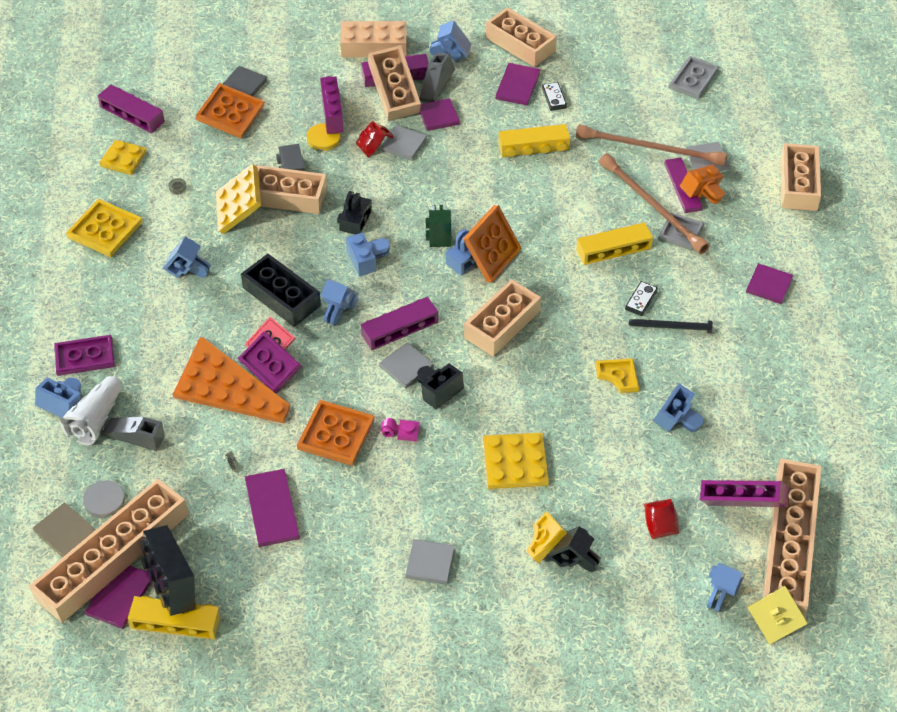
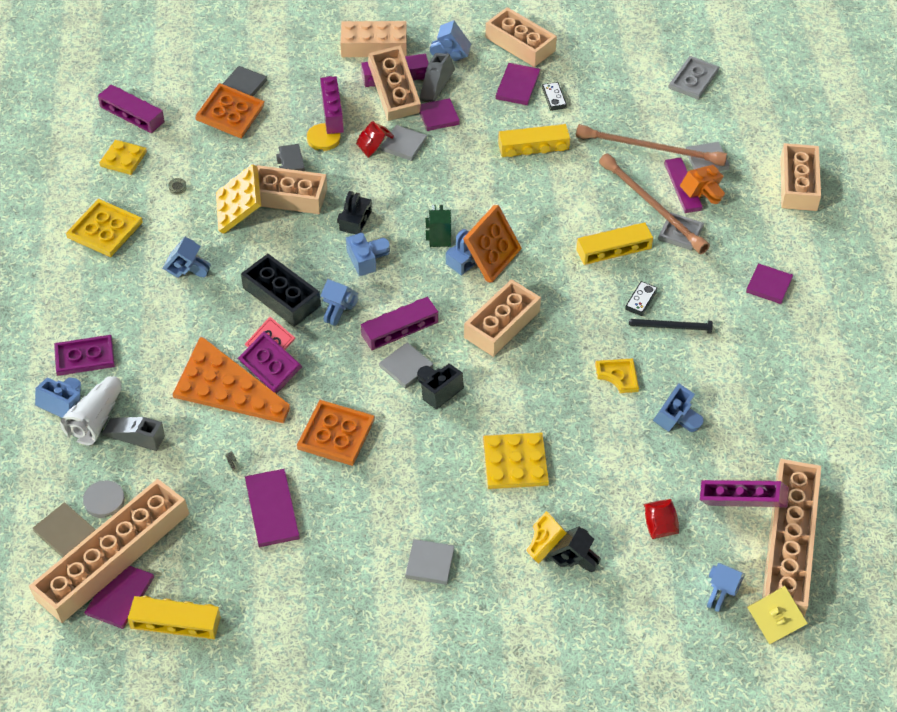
black brick [140,525,196,616] -> none
dark pink plate [381,418,420,442] -> none

